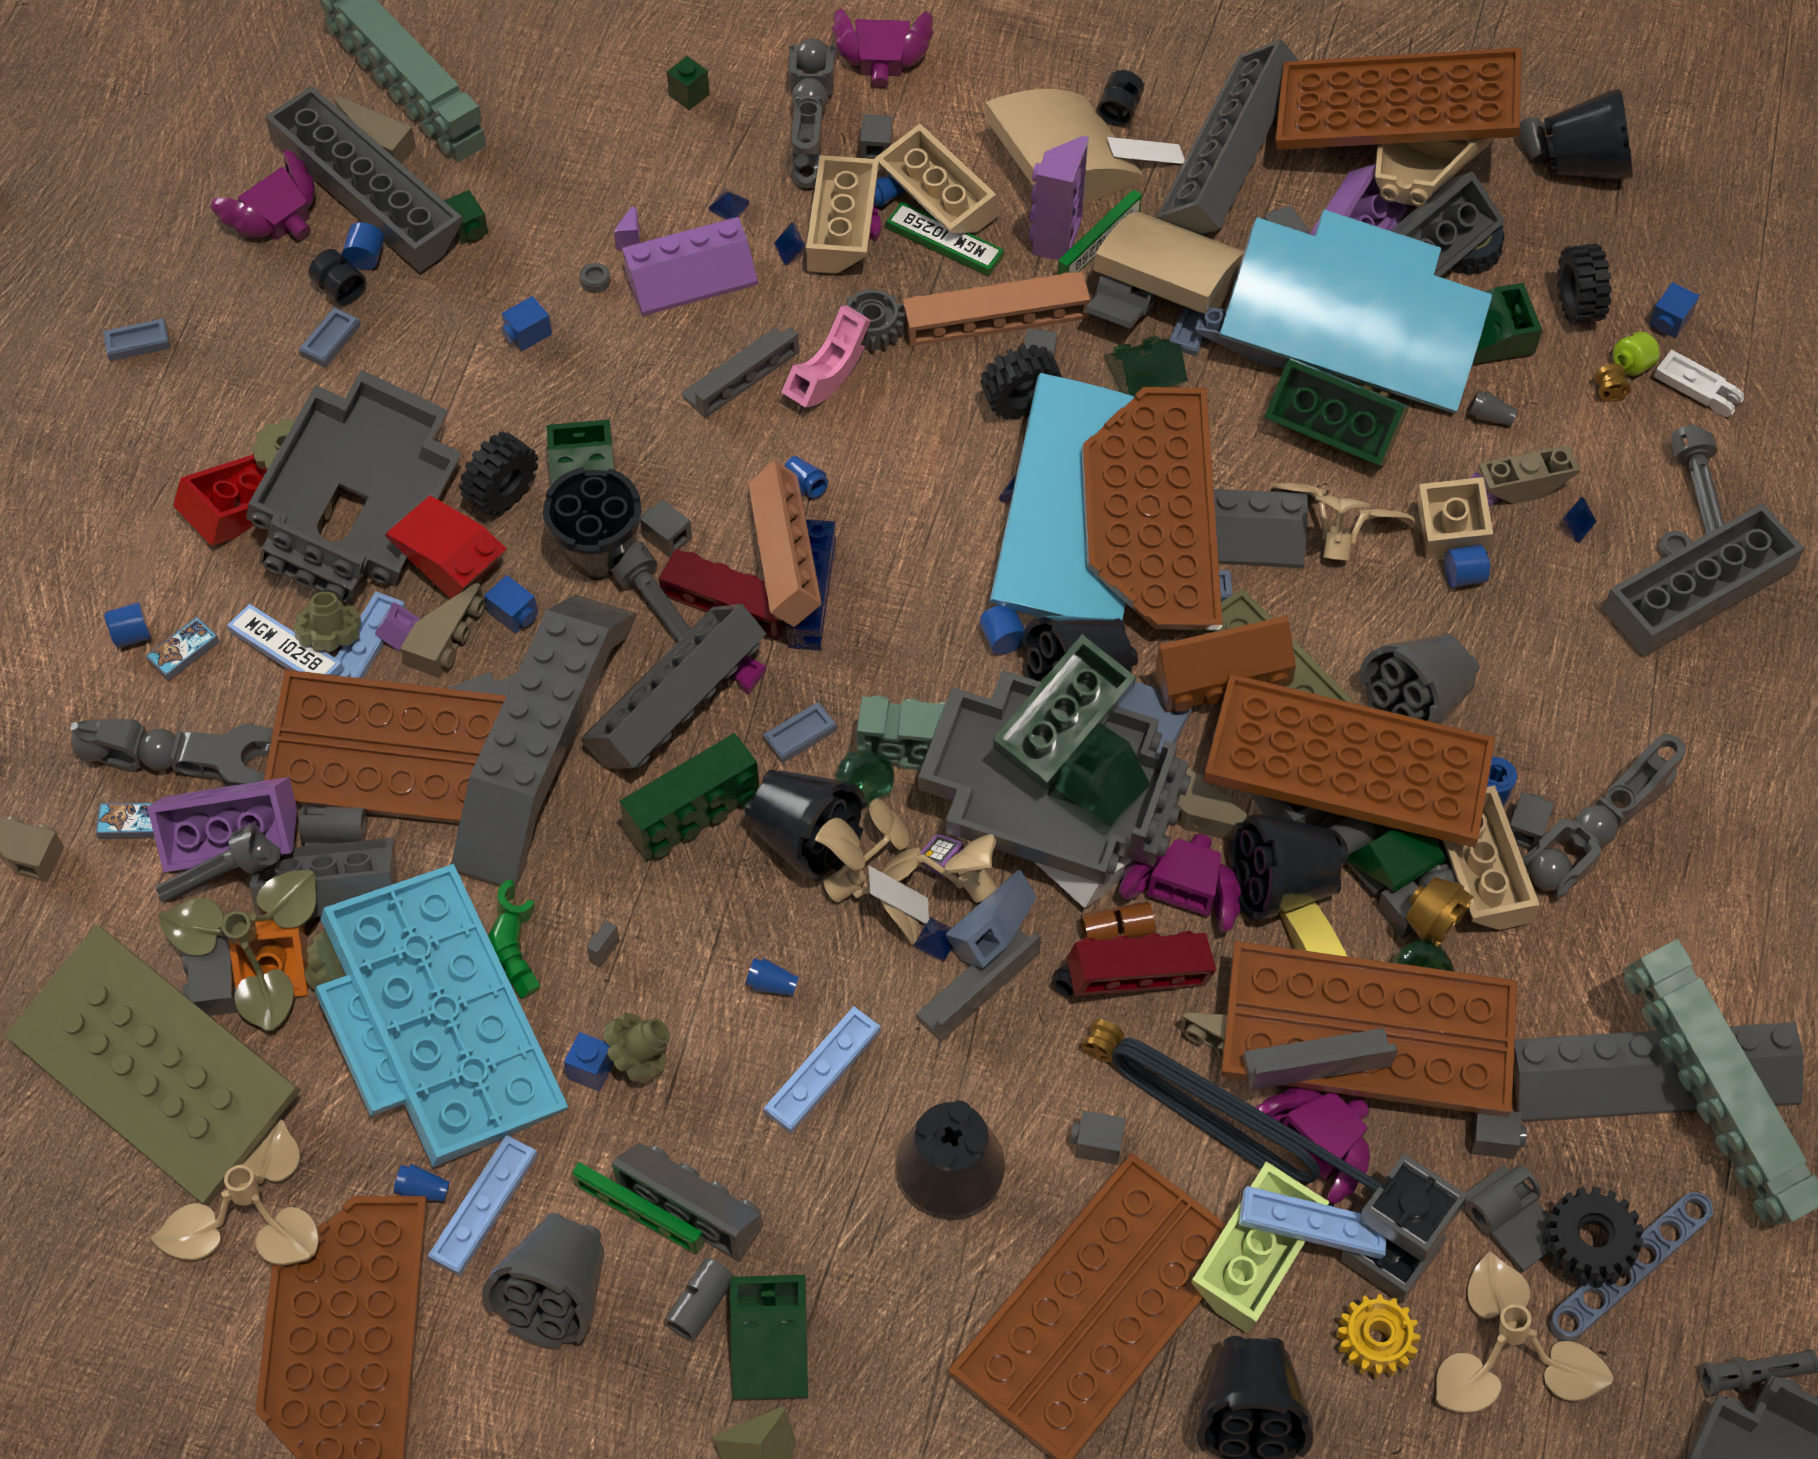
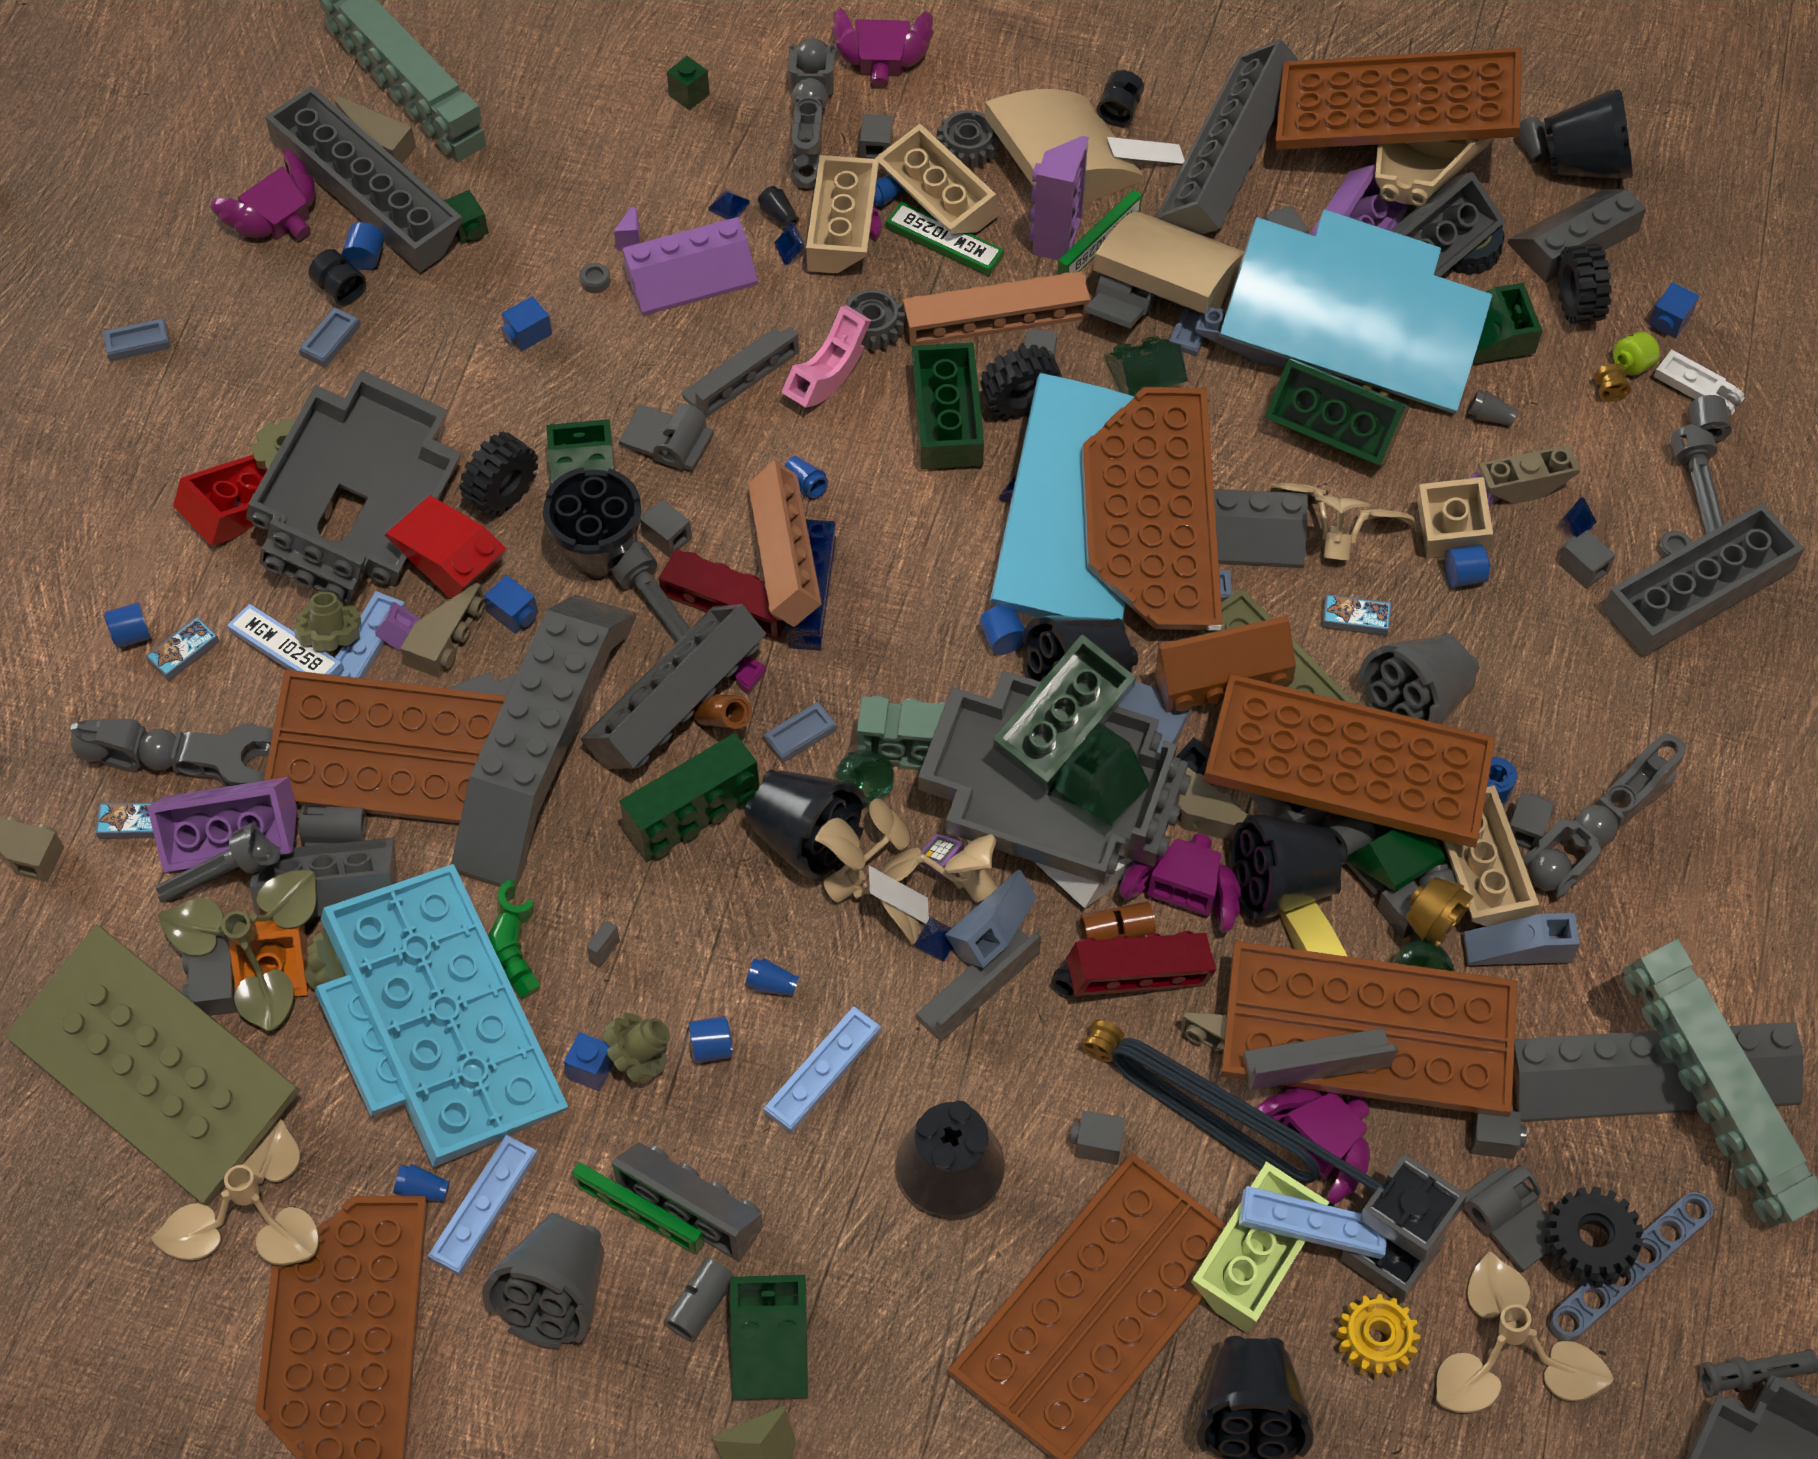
none -> dark grey piece [619,403,714,471]
none -> blue piece [689,1016,733,1064]
none -> dark orange pin [693,694,752,729]
none -> black cone [757,186,799,230]
none -> dark green brick [912,342,984,469]
none -> dark grey gear [936,110,1000,168]
none -> black slope [1176,737,1210,775]
none -> tile [1322,594,1391,636]
none -> sand blue slope [1463,913,1580,965]
none -> dark grey slope [1508,189,1646,282]
none -> dark grey brick [1559,530,1615,589]
none -> dark grey piece [1688,395,1732,442]

